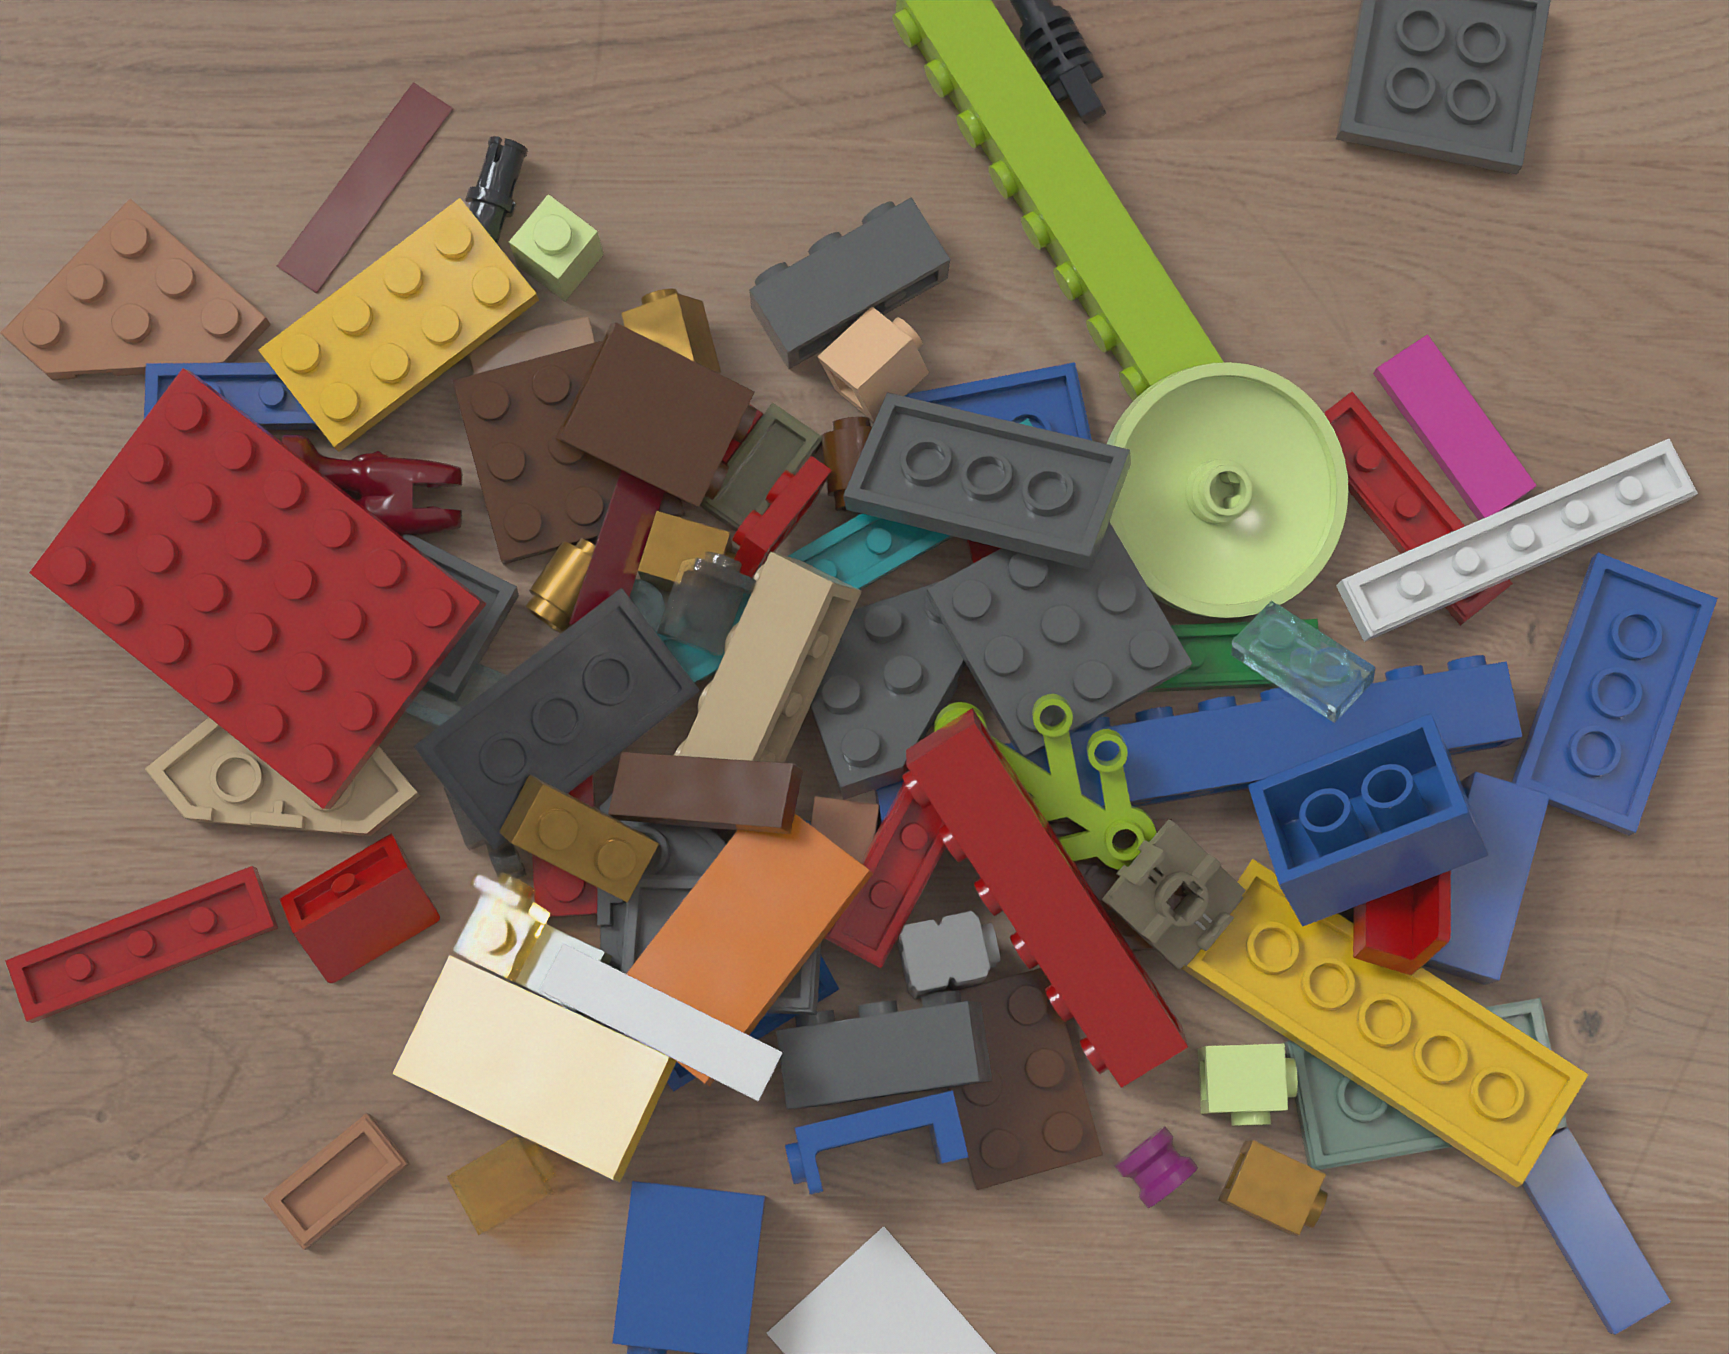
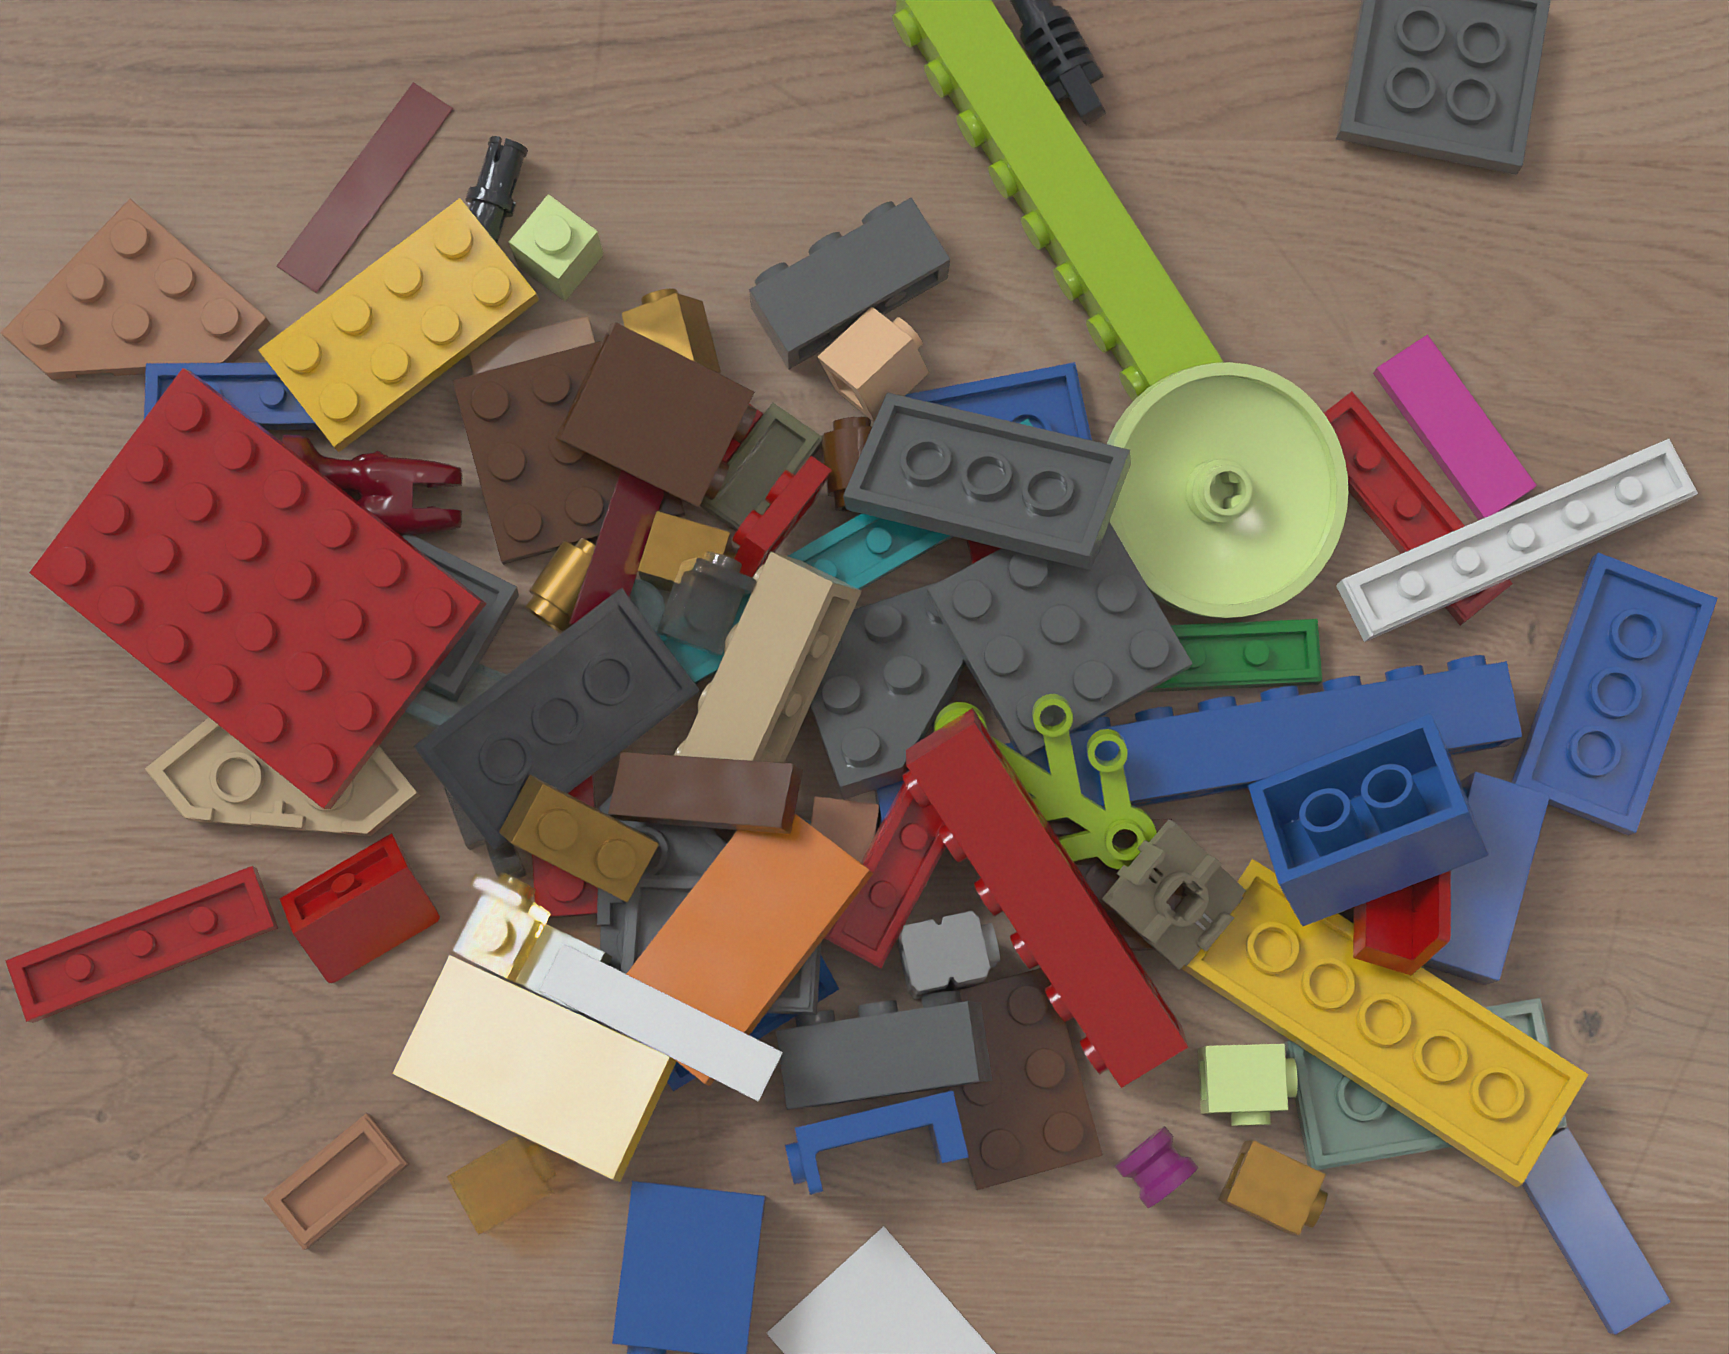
clear light blue plate [1231,600,1376,723] -> none

